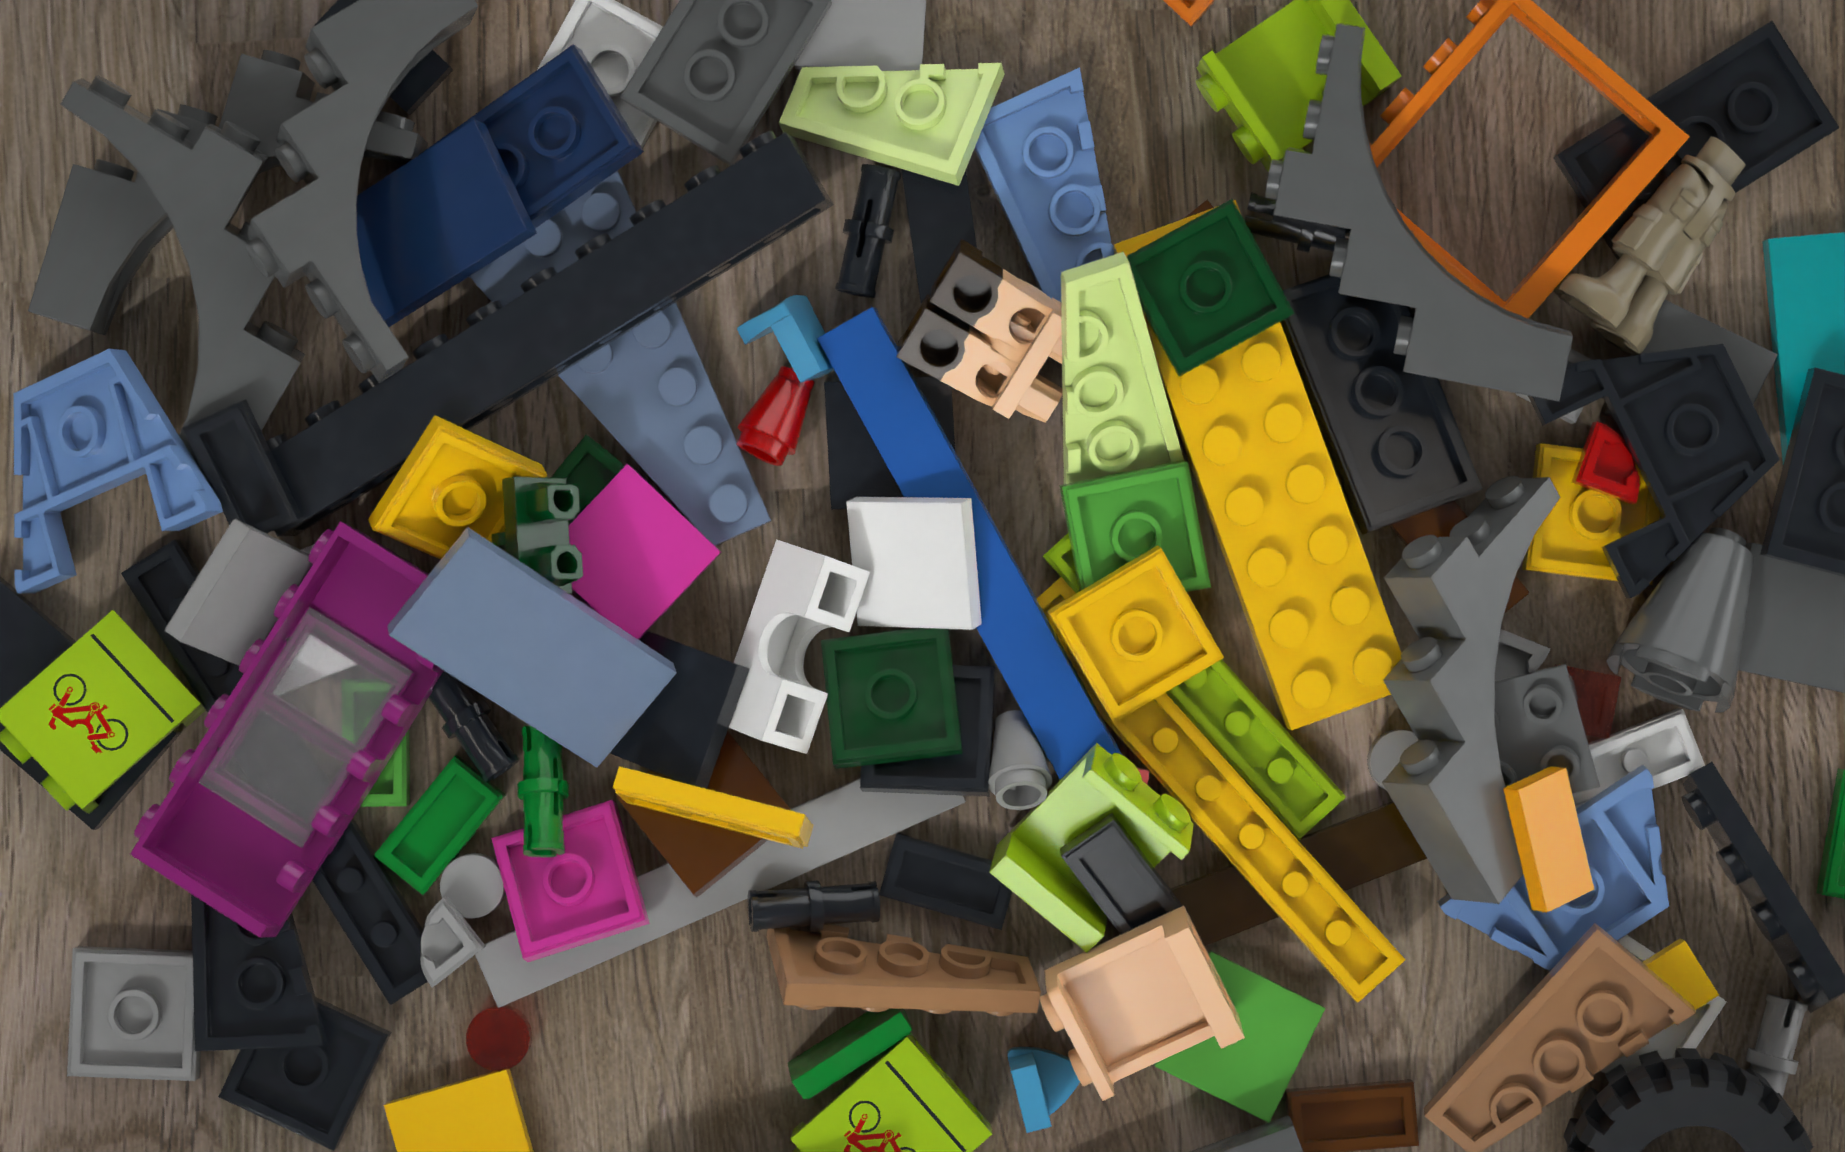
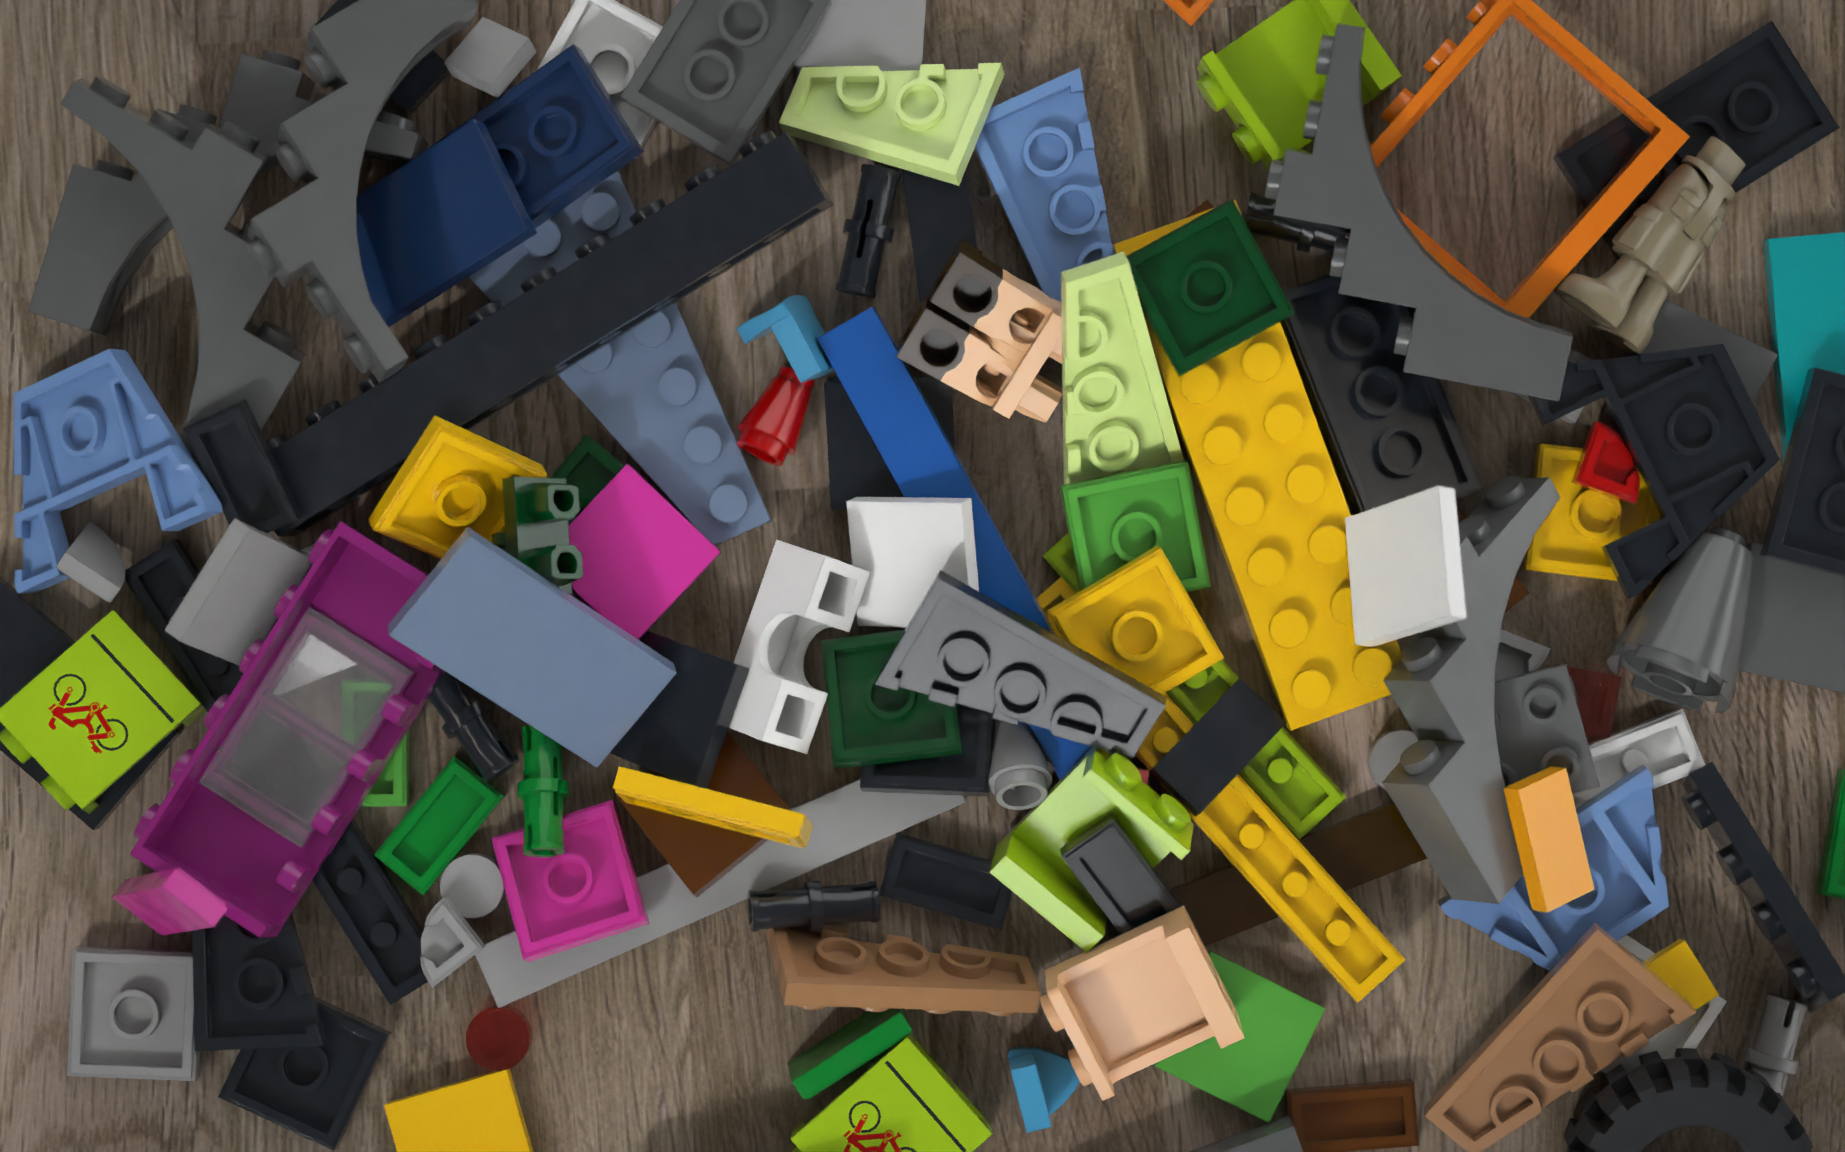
none -> light grey tile [56,521,125,603]
none -> dark pink tile [112,867,228,935]
none -> light grey tile [444,17,536,98]
none -> wing [875,570,1166,758]
none -> black tile [1149,678,1286,816]
none -> white tile [1345,486,1466,647]

